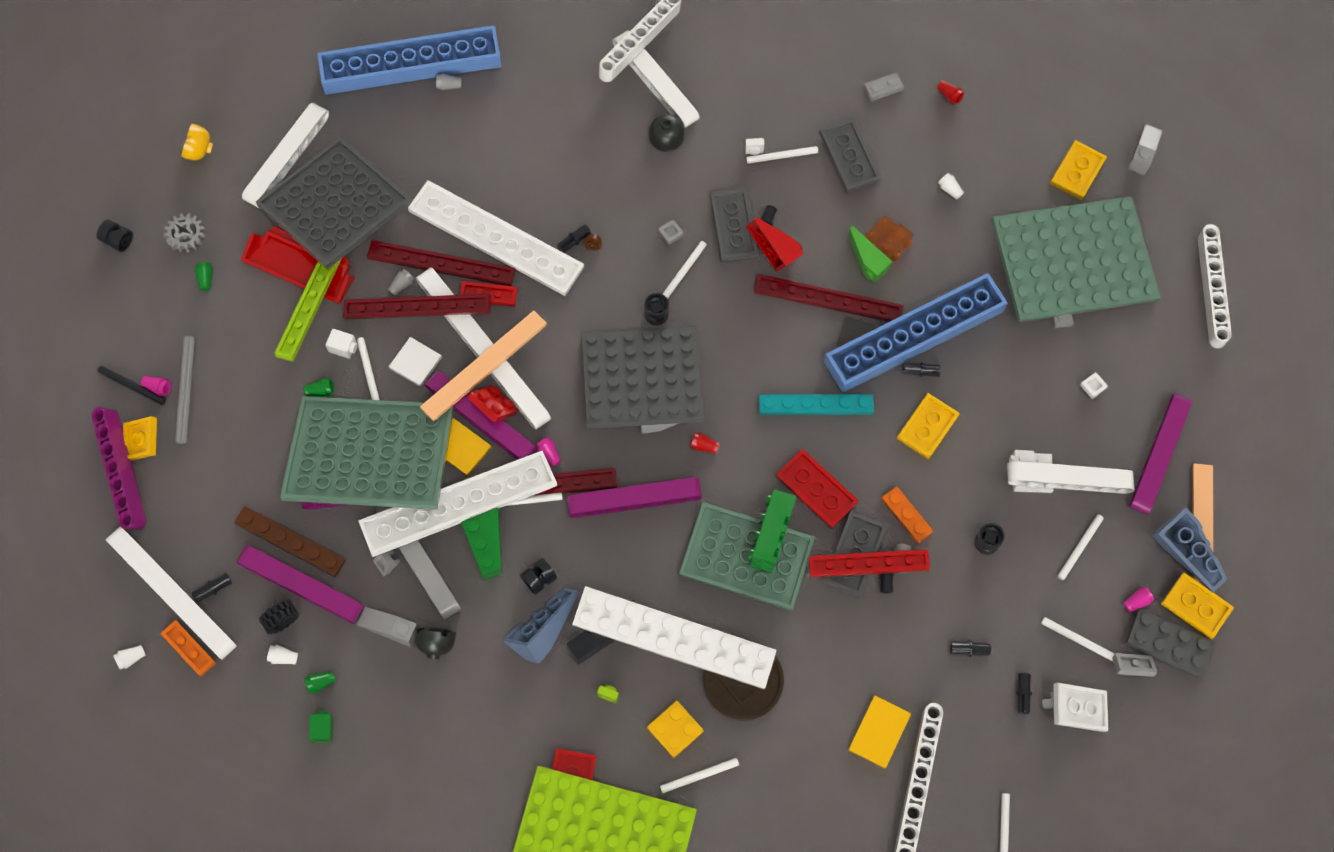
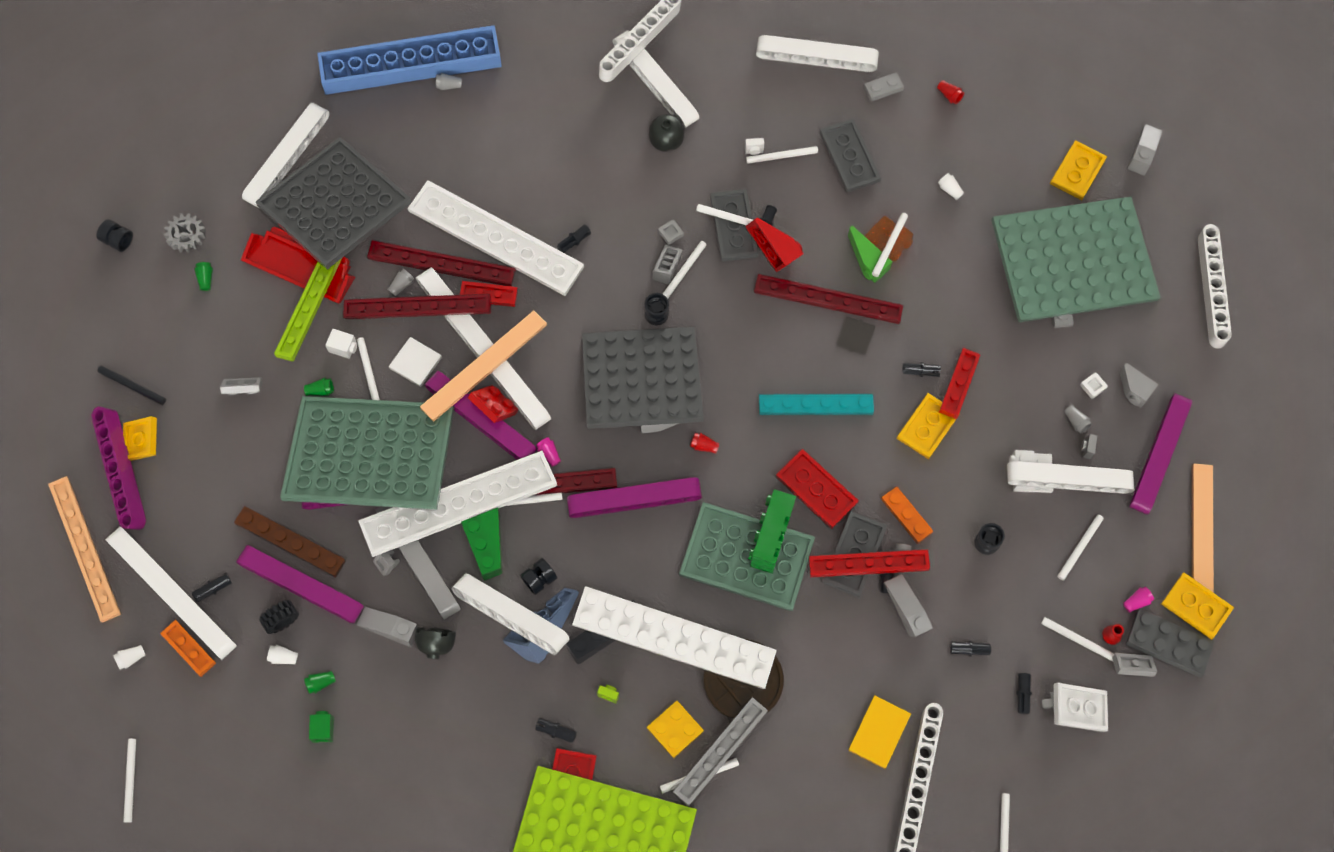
dark pink cone [141,376,172,396] -> none
light grey axle [175,336,195,444] -> none
yellow cylinder [181,124,213,161] -> none
yellow tile [446,418,492,477] -> none
reddish brown plate [584,234,602,251] -> none
medium blue brick [824,273,1008,393] -> none
sand blue wedge [1151,507,1227,592] -> none
none -> light nougat tile [48,476,121,623]
none -> white bar [123,738,136,823]
none -> light grey plate [220,377,263,395]
none -> white beam [451,573,569,655]
none -> black axle [535,718,577,743]
none -> light grey slope [652,245,682,285]
none -> light grey plate [673,697,768,806]
none -> white bar [696,204,753,226]
none -> white beam [756,35,879,72]
none -> white bar [872,213,908,277]
none -> light grey slope [884,574,933,637]
none -> red plate [939,348,981,419]
none -> light grey cone [1064,405,1092,434]
none -> light grey plate [1081,434,1097,459]
none -> red cone [1102,624,1124,645]
none -> light grey slope [1120,363,1159,408]

